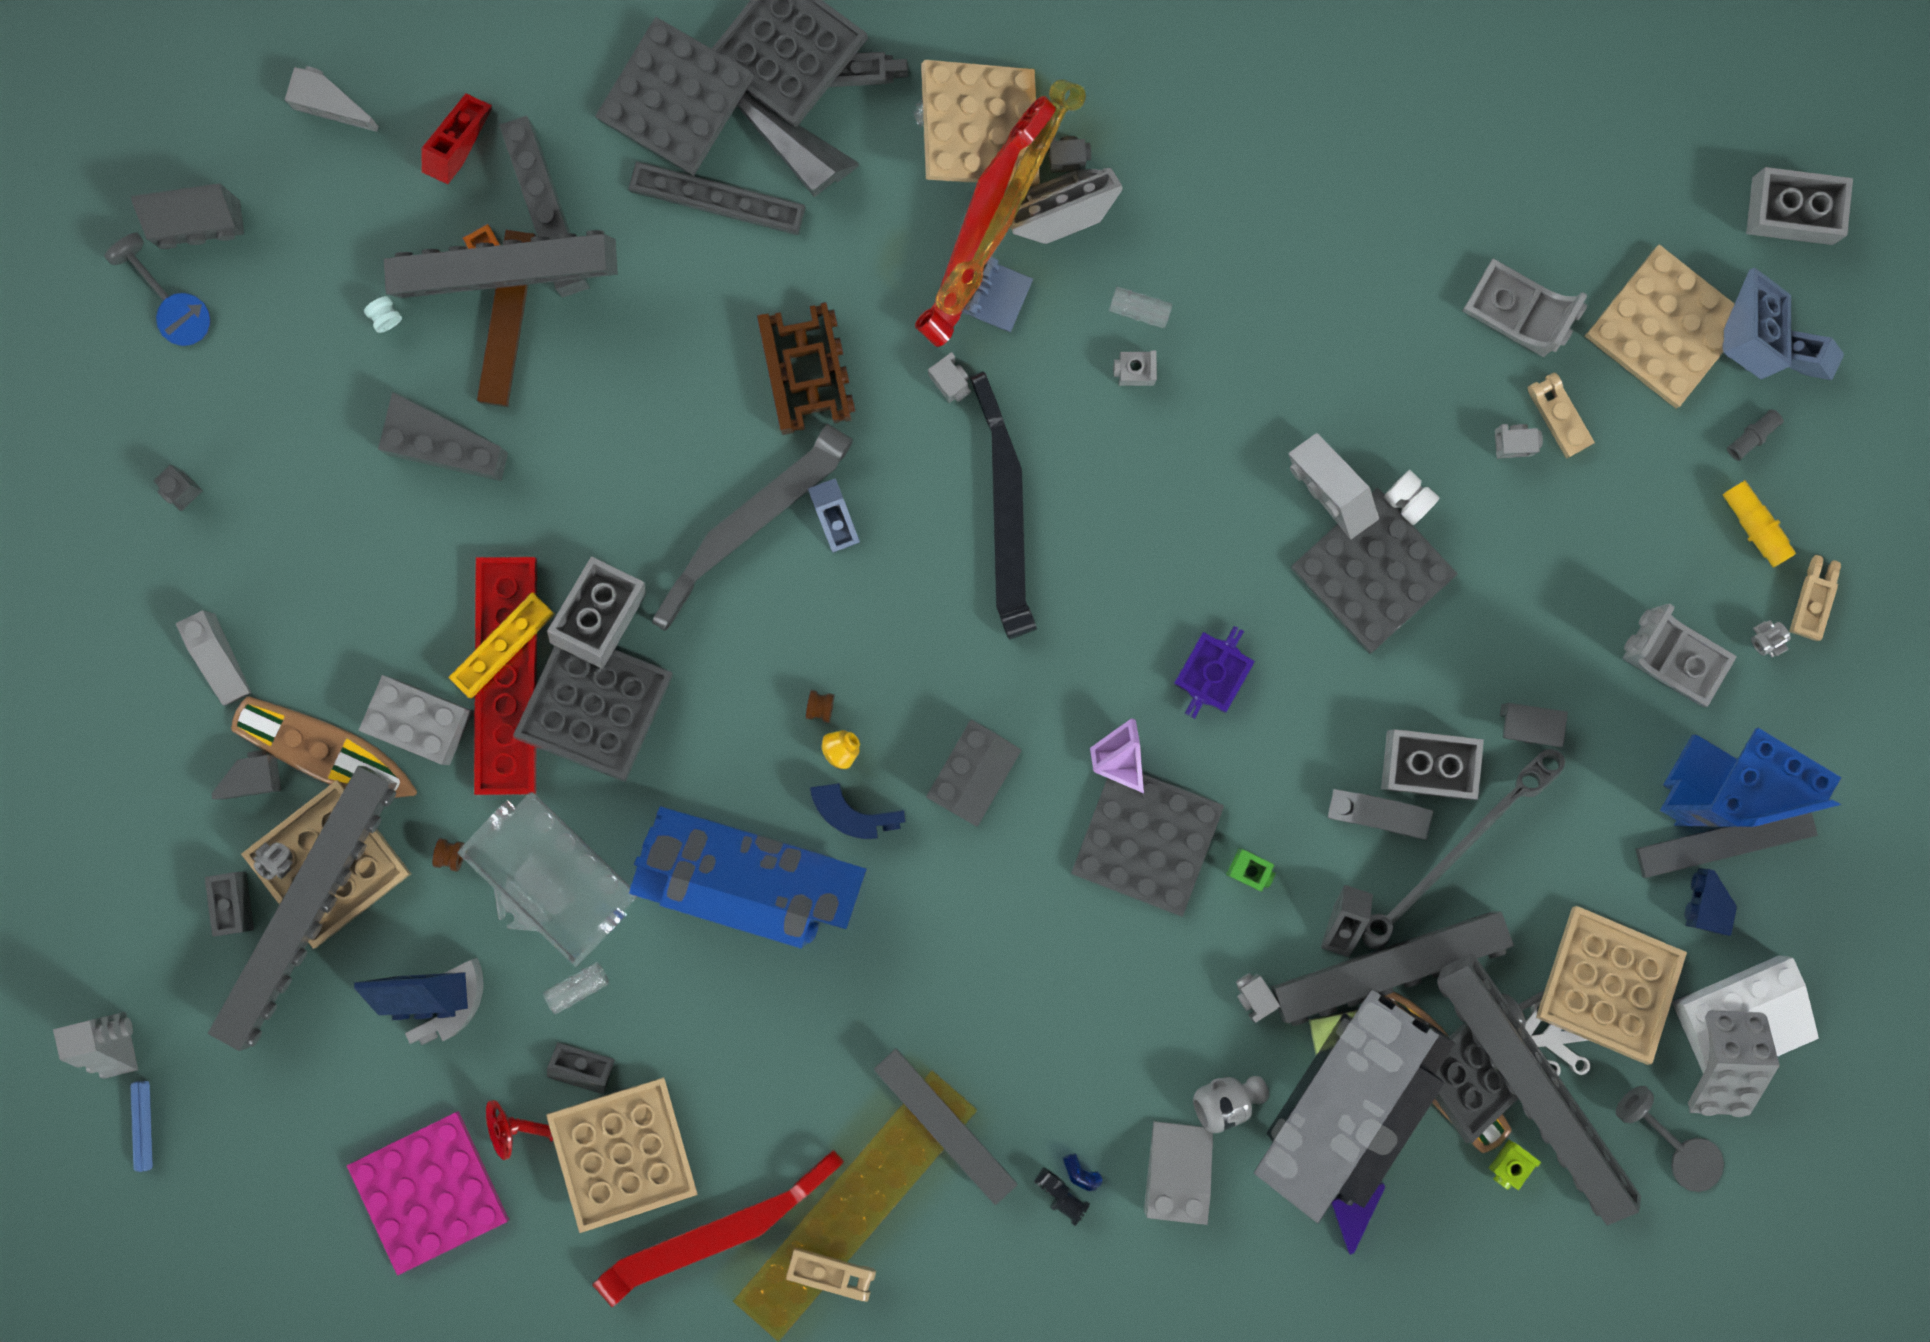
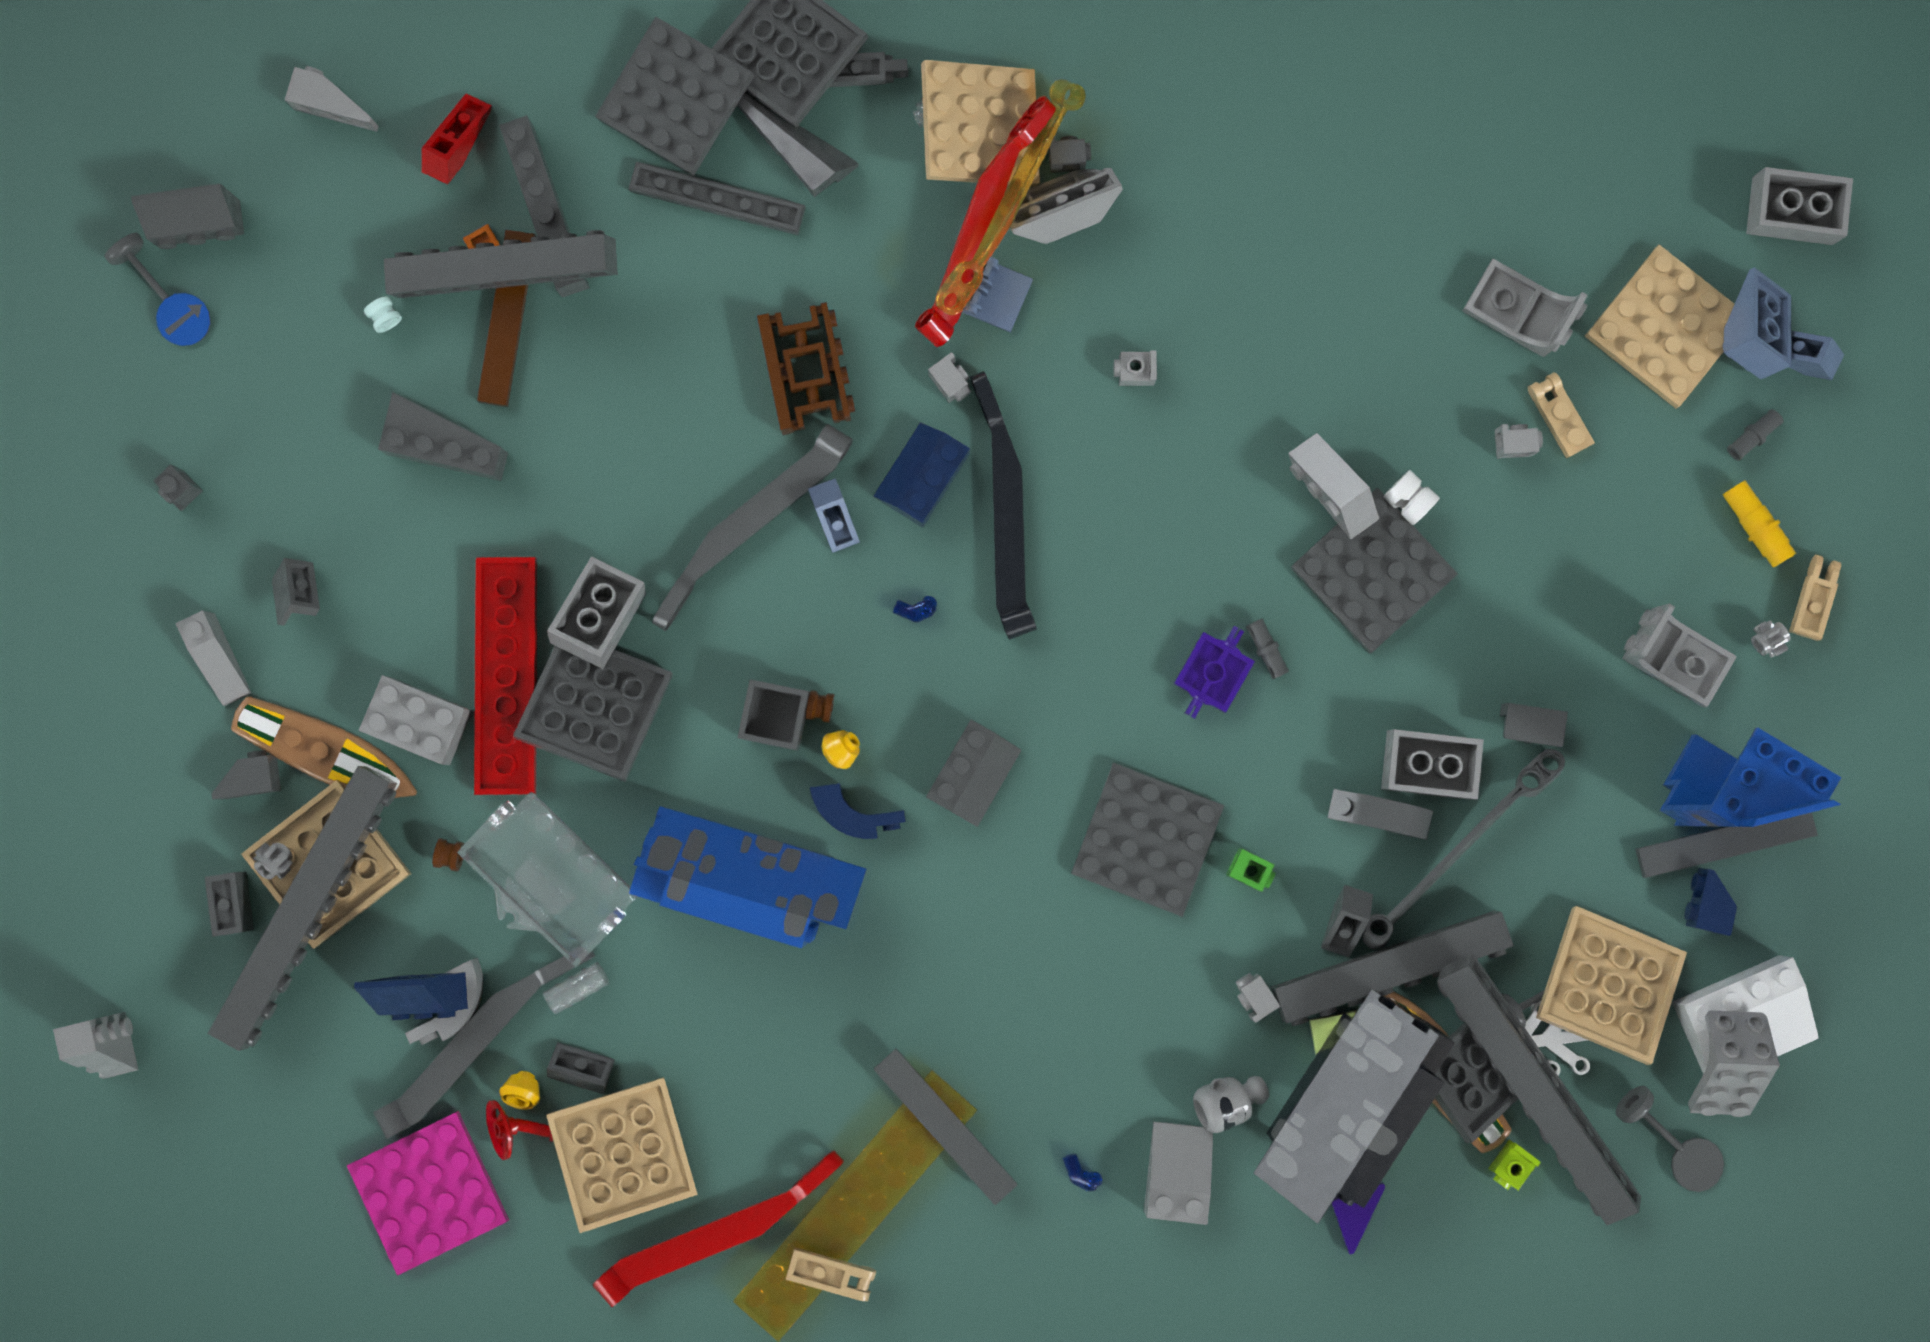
medium blue axle [130,1081,153,1172] -> none
yellow tile [448,592,555,699] -> none
black connector [1034,1167,1090,1226] -> none
lavender slope [1090,718,1144,793] -> none
clear axle [1109,286,1173,329] -> none
none -> dark grey panel [272,558,320,626]
none -> dark grey piece [373,943,595,1139]
none -> yellow cone [499,1071,540,1110]
none -> dark grey piece [737,679,810,751]
none -> dark blue slope [873,422,970,528]
none -> clear blue arm [892,596,937,622]
none -> dark grey pin [1246,618,1289,679]

